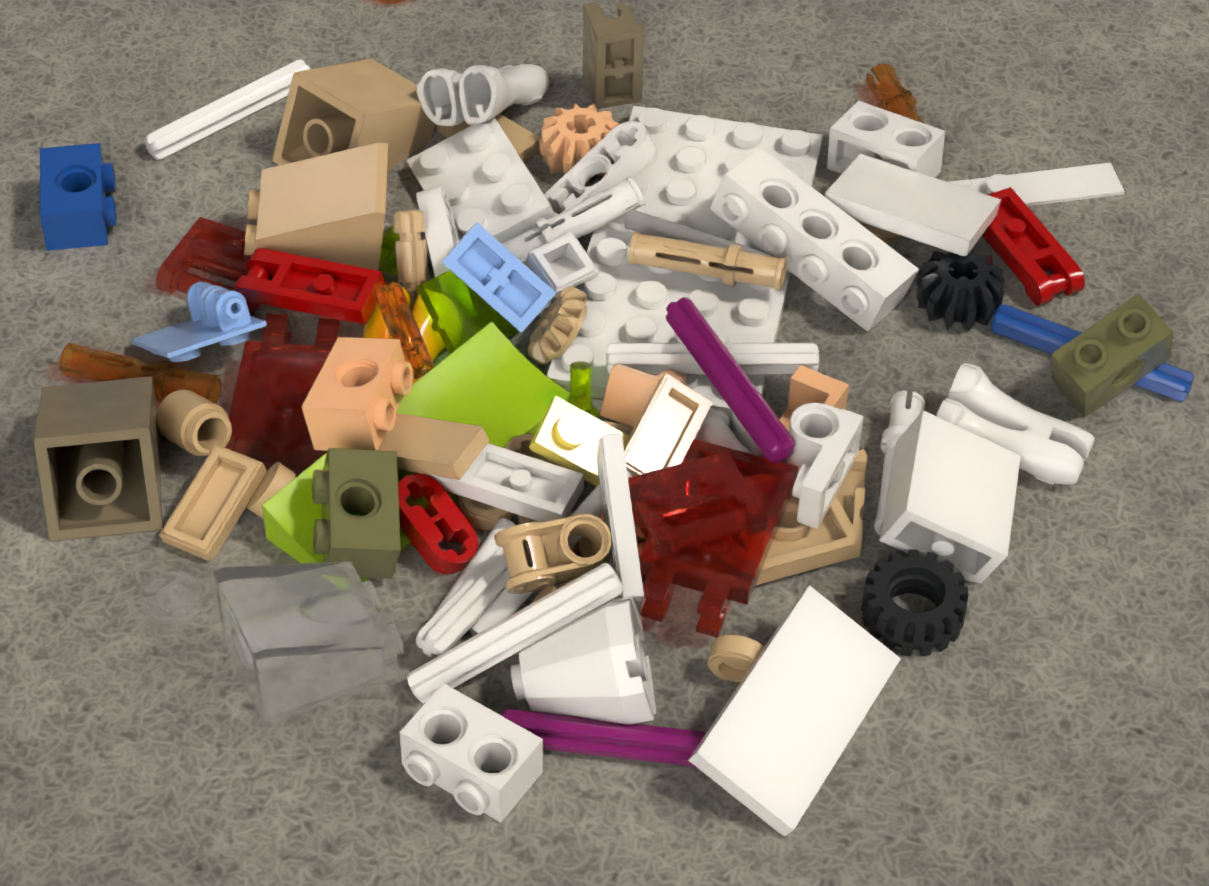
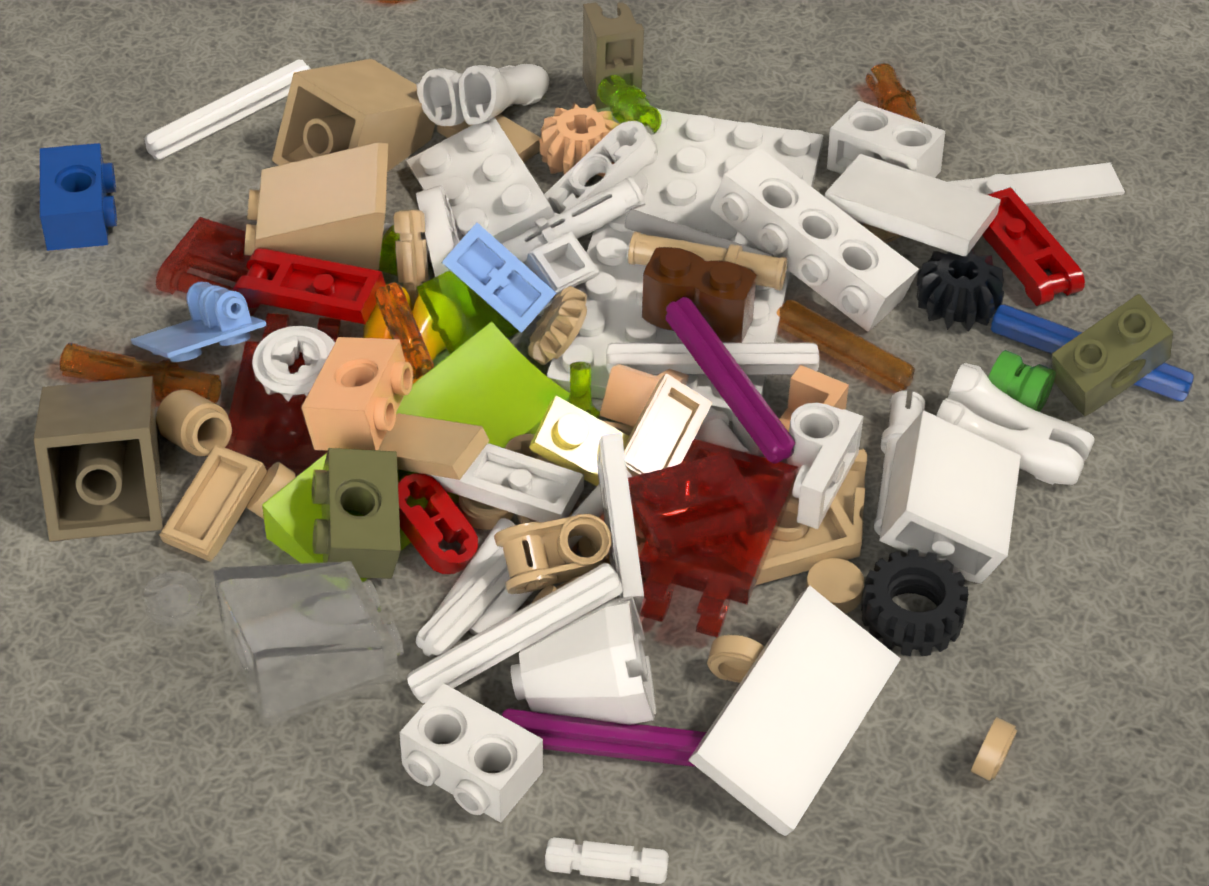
none -> white gear [252,326,335,402]
none -> white axle [545,837,669,884]
none -> clear neon green pin [597,75,662,133]
none -> reddish brown brick [642,247,757,343]
none -> clear orange axle [777,300,915,392]
none -> tan tile [806,558,864,613]
none -> tan tile [971,717,1018,781]
none -> bright green wheel [988,350,1056,412]

